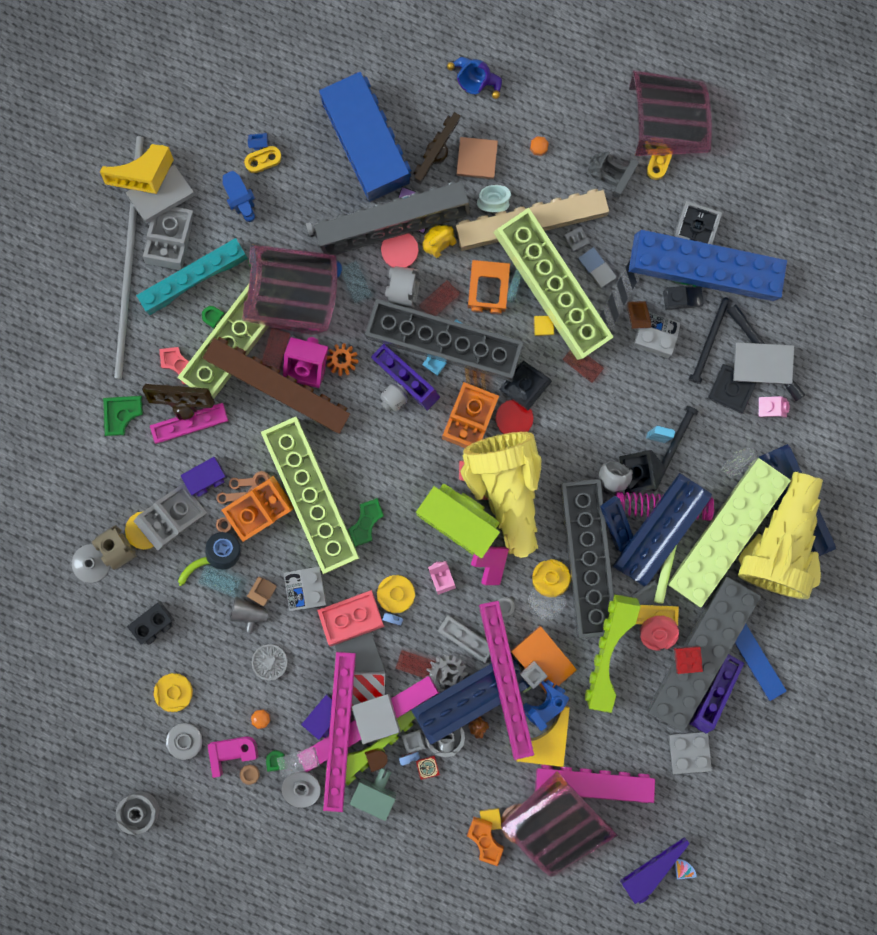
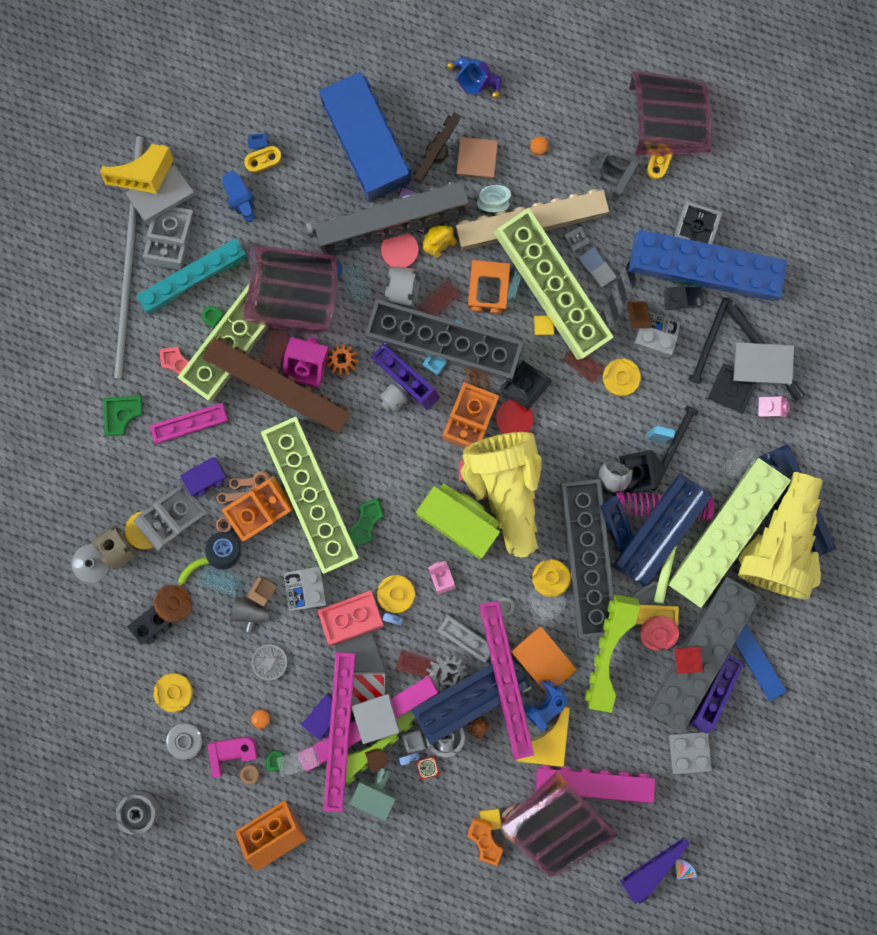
dark brown plate [142,384,215,420] -> none
light grey dish [282,771,321,808] -> none
dark pink tile [471,547,509,585] -> none
light grey tile [520,661,548,689] -> none
none -> dark orange tile [153,585,192,623]
none -> orange slope [235,800,307,872]
none -> yellow tile [603,358,641,396]

